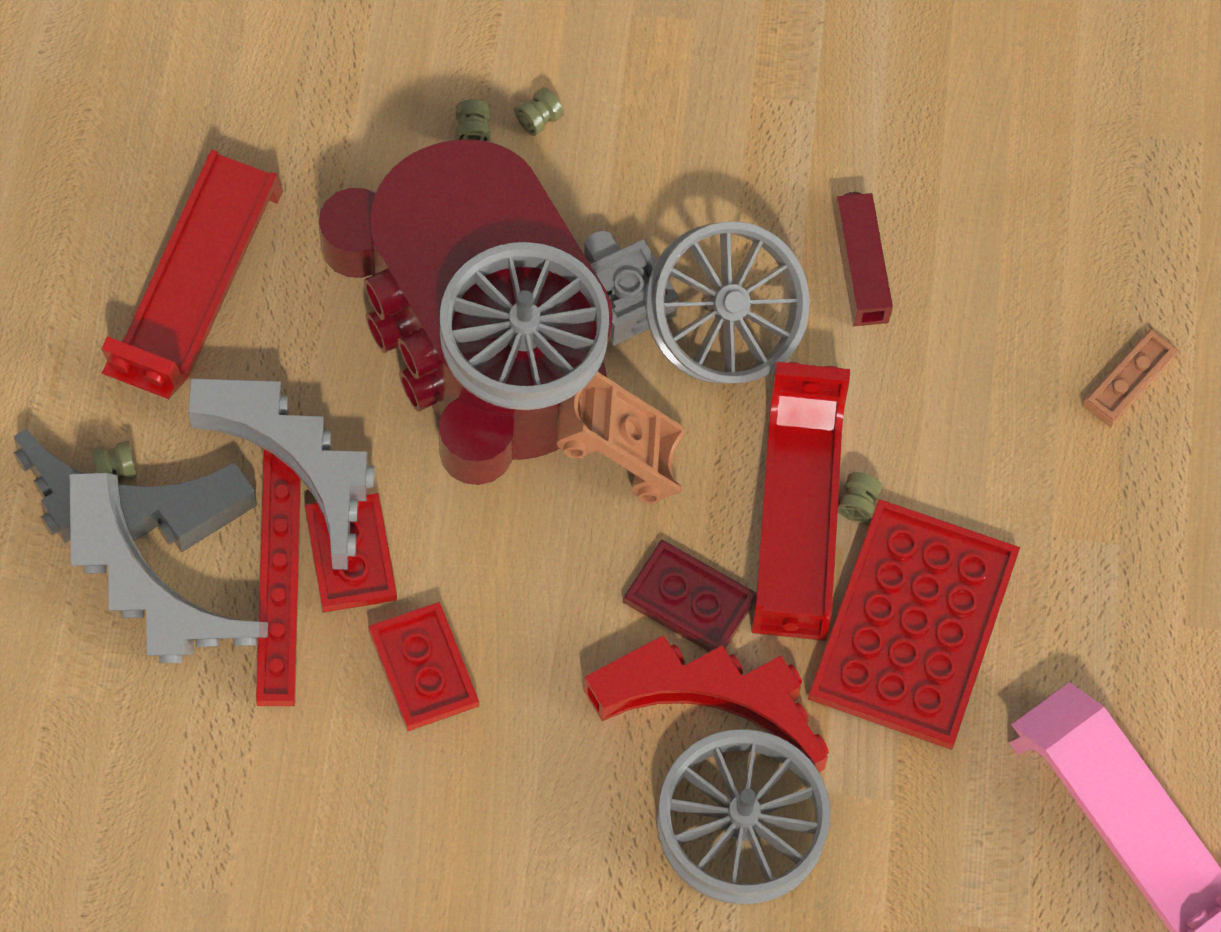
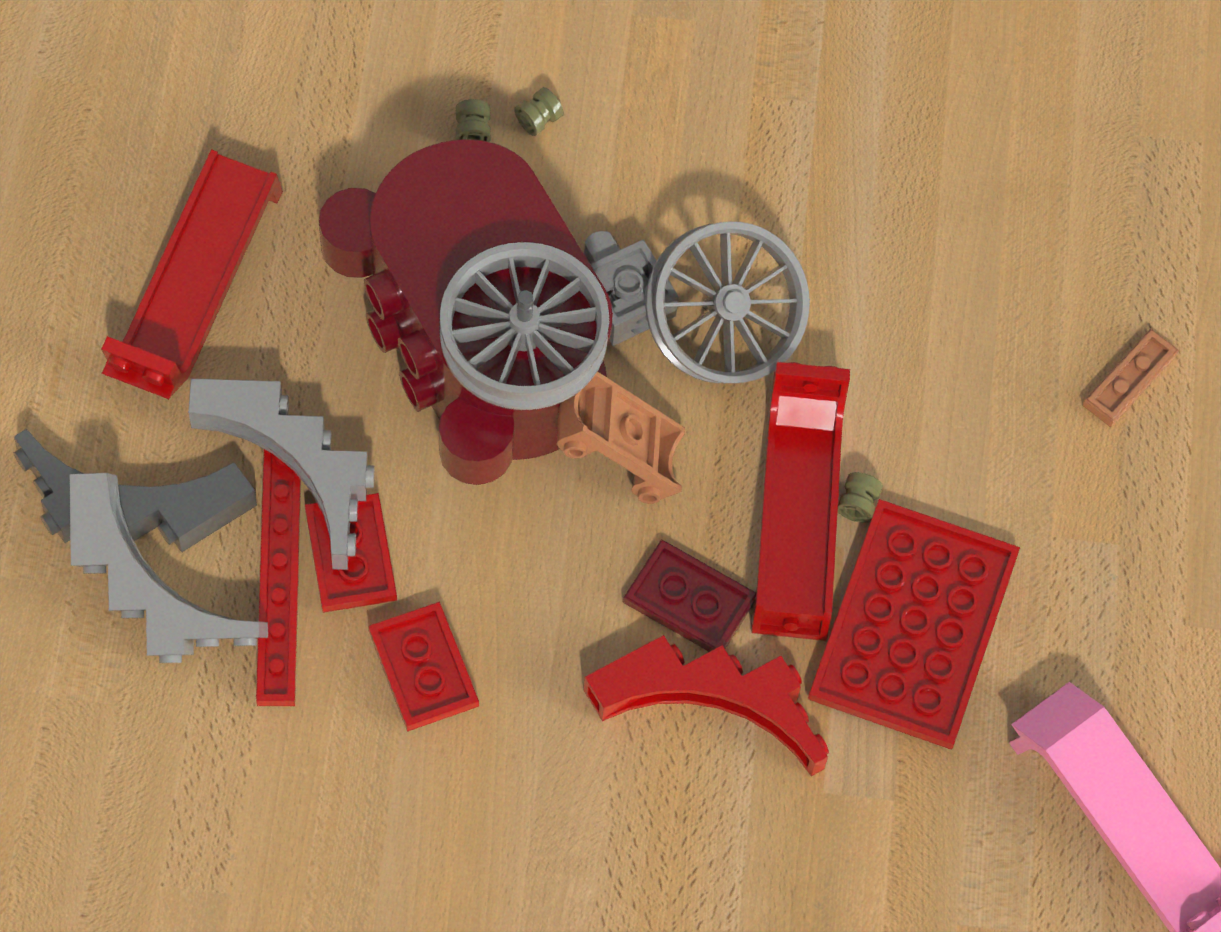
olive wheel [92,441,136,480] -> none
light grey wheel [657,729,830,904] -> none
dark red brick [834,192,893,327] -> none

